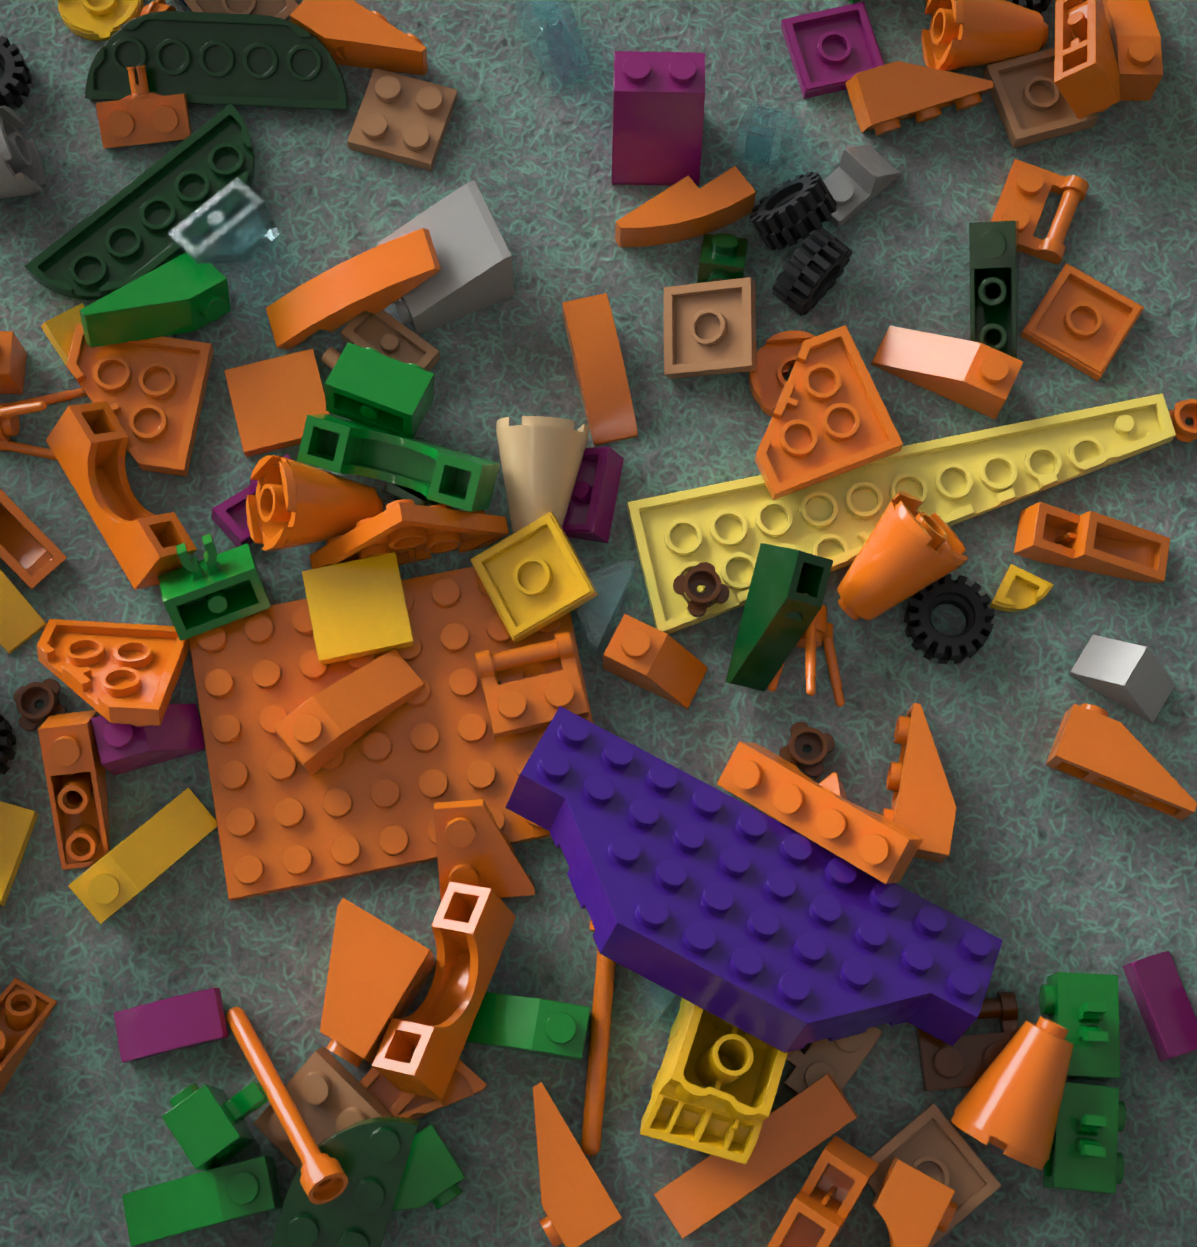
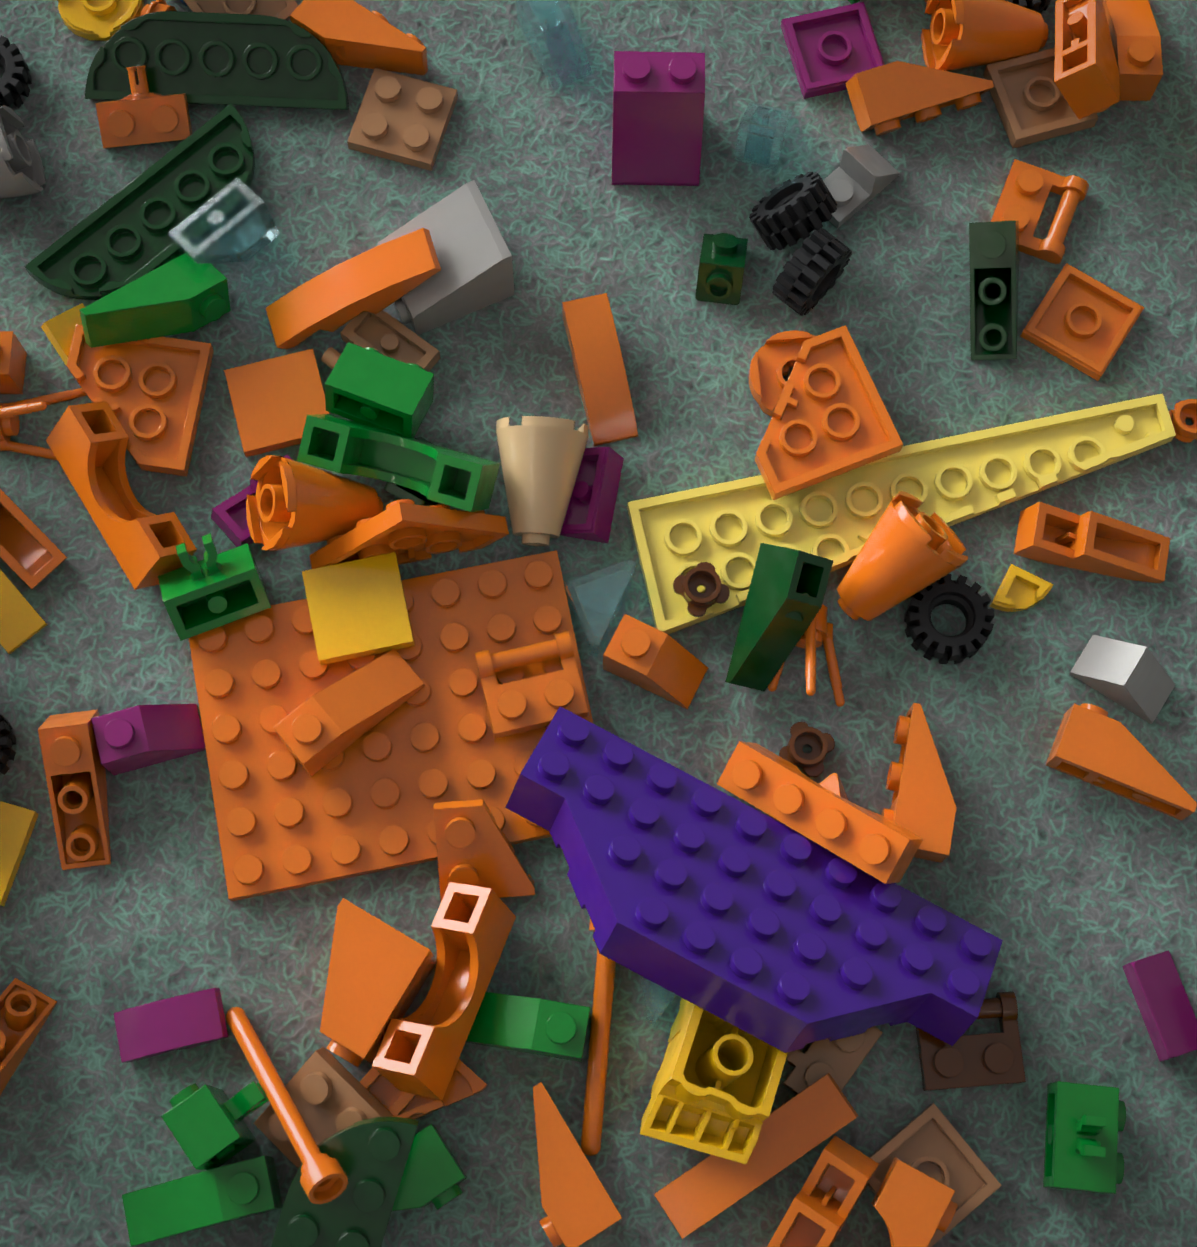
reddish brown plate [13,679,66,731] -> none
orange plate [37,619,190,727] -> none
yellow slope [68,787,217,924] -> none
yellow tile [470,511,599,643] -> none
orange slope [615,166,756,247] -> none
medium nougat plate [664,277,757,379] -> none
orange slope [871,326,1023,420] -> none
orange cone [951,1016,1074,1170] -> none
green brick [1039,972,1121,1081] -> none

